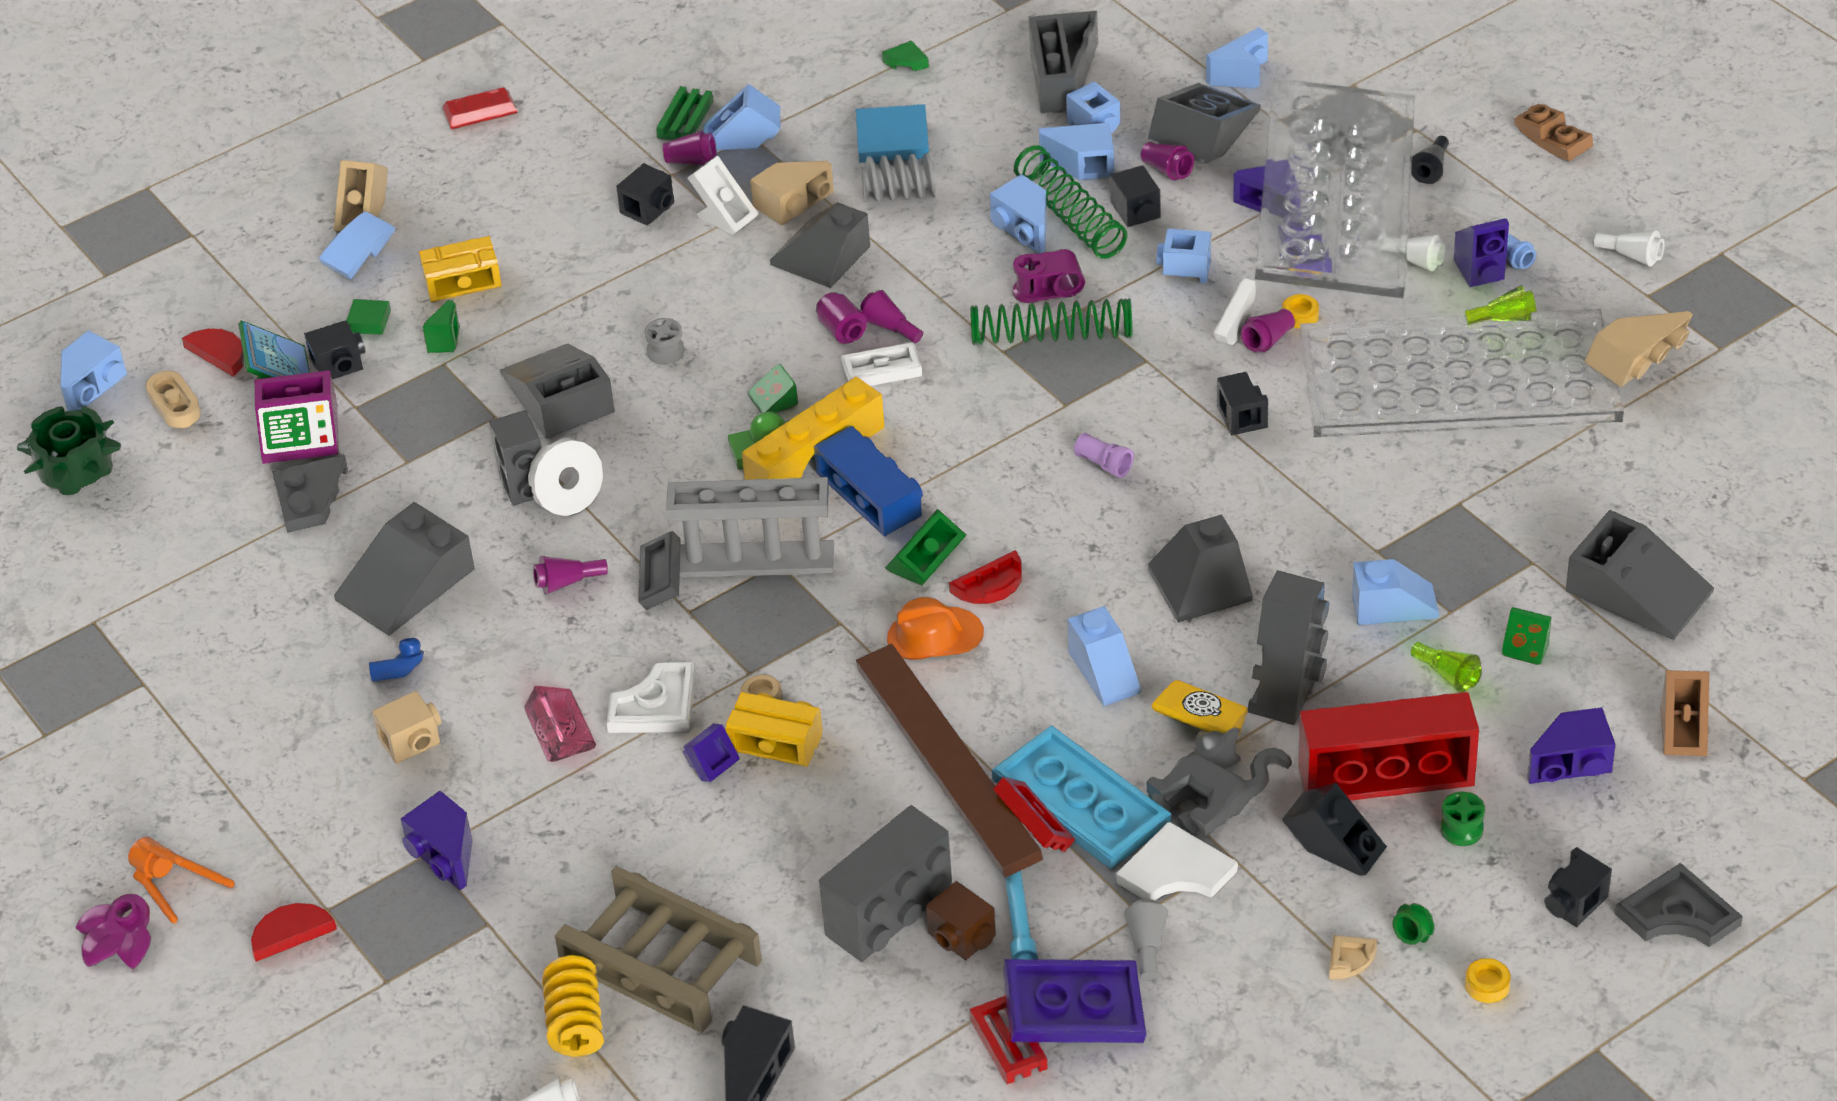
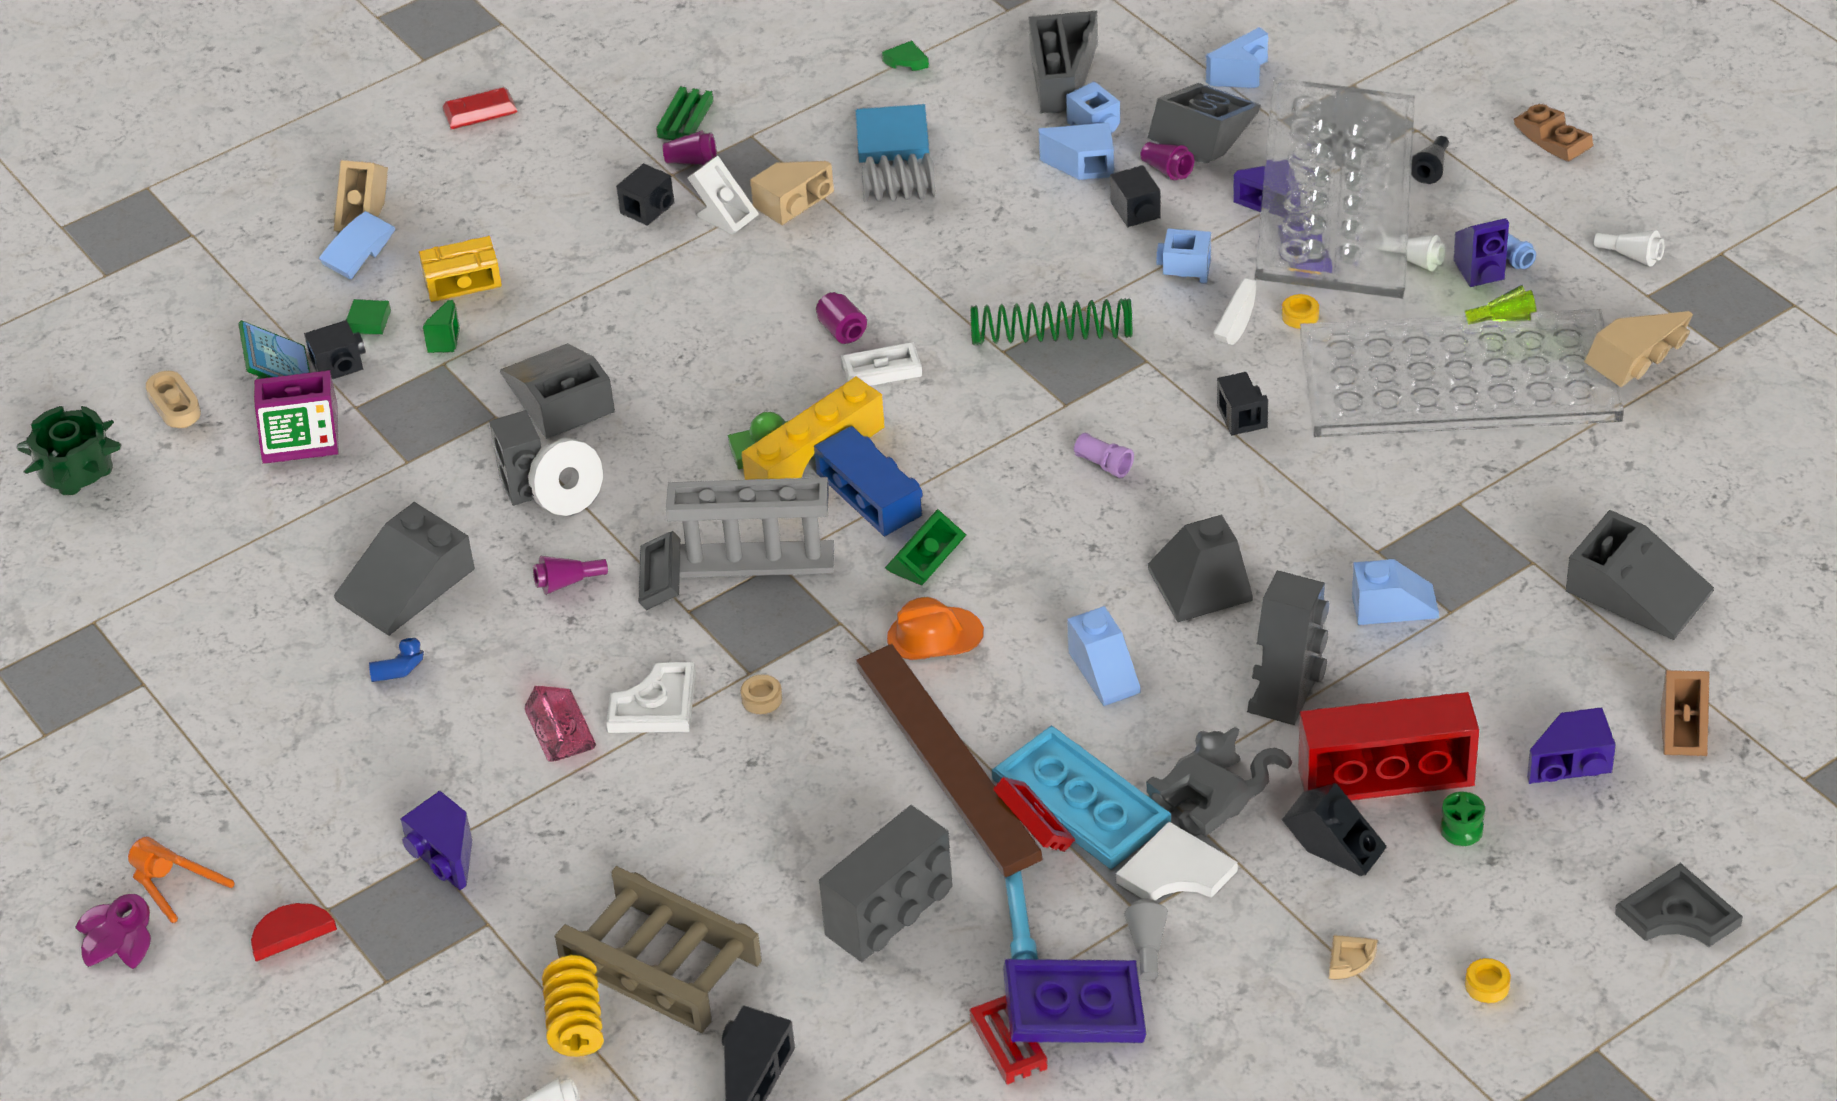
light blue slope [60,330,127,411] -> none
red tile [182,328,244,377] -> none
dark grey wing [272,454,348,533] -> none
tan brick [372,691,441,764] -> none
light grey wheel [644,318,684,365] -> none
dark purple tile [682,723,740,782] -> none
light blue slope [703,84,781,150] -> none
yellow brick [726,692,823,767] -> none
slope [747,364,798,413] -> none
dark grey slope [770,202,870,288] -> none
magenta cone [860,290,923,344] -> none
reddish brown brick [926,880,996,961] -> none
red tile [949,550,1022,604] -> none
light blue slope [990,174,1047,254] -> none
magenta piece [1013,249,1085,303] -> none
green piece [1014,145,1128,259] -> none
yellow slope [1151,680,1248,736] -> none
magenta cone [1241,308,1295,352] -> none
green plate [1392,903,1435,945] -> none
clear neon green cone [1411,641,1482,693] -> none
green slope [1502,607,1552,665] -> none
black brick [1544,847,1612,927] -> none

